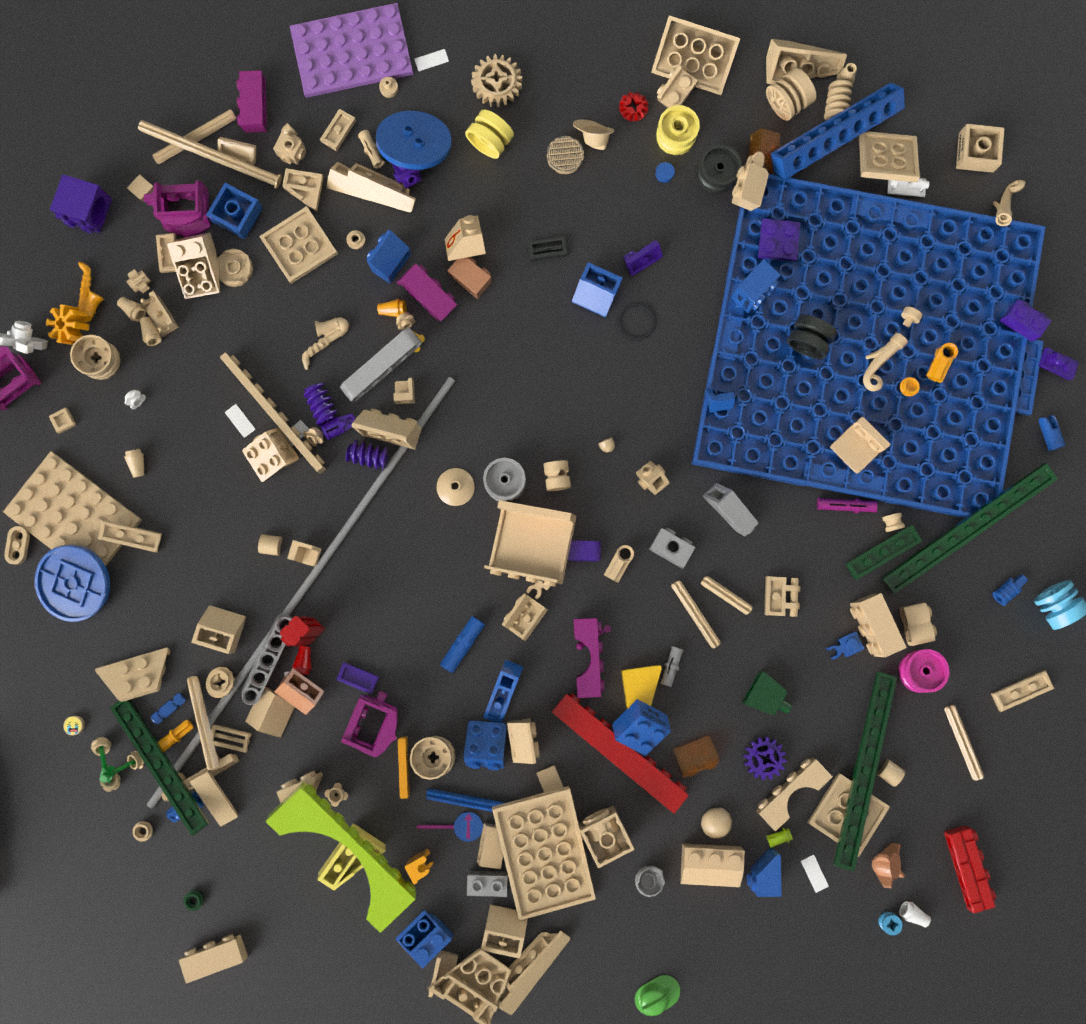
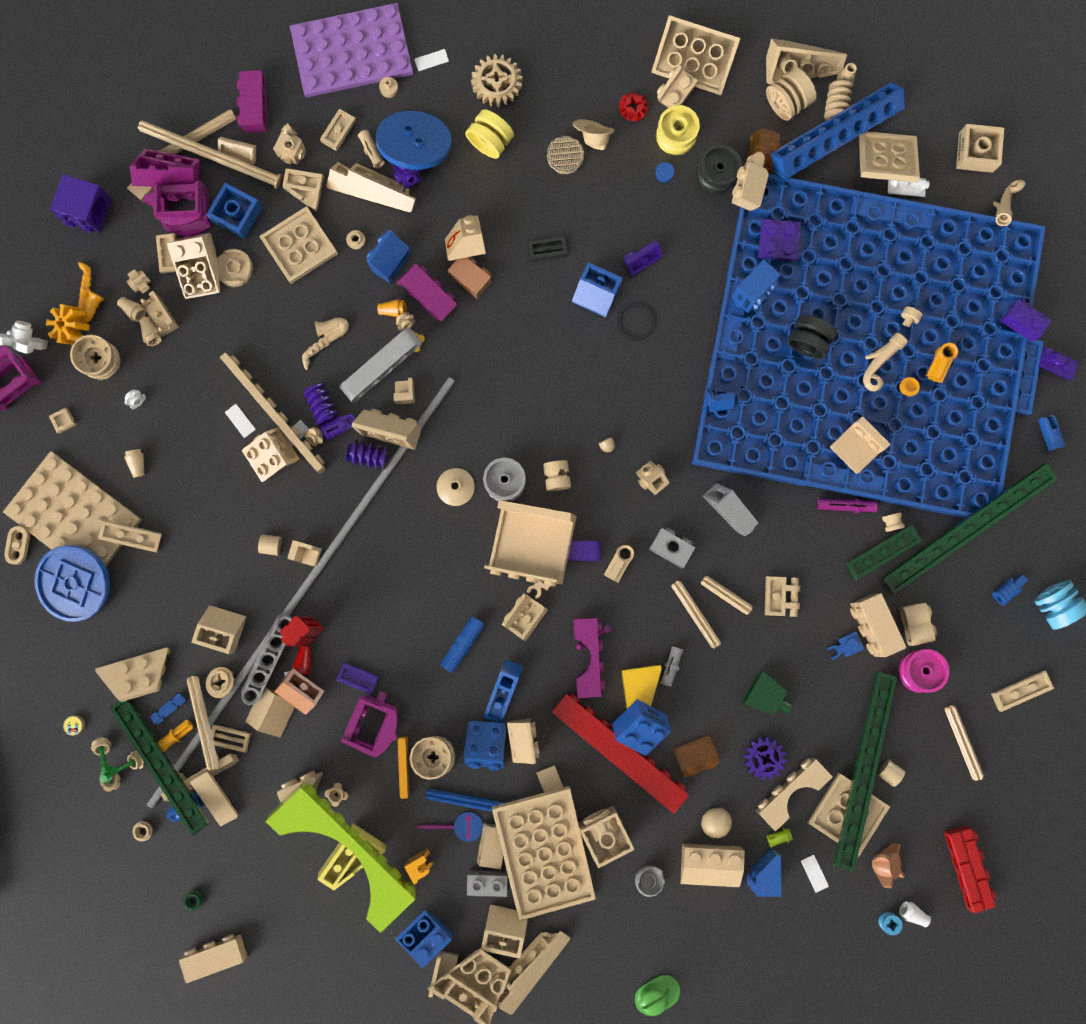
none -> magenta wedge [130,148,201,187]

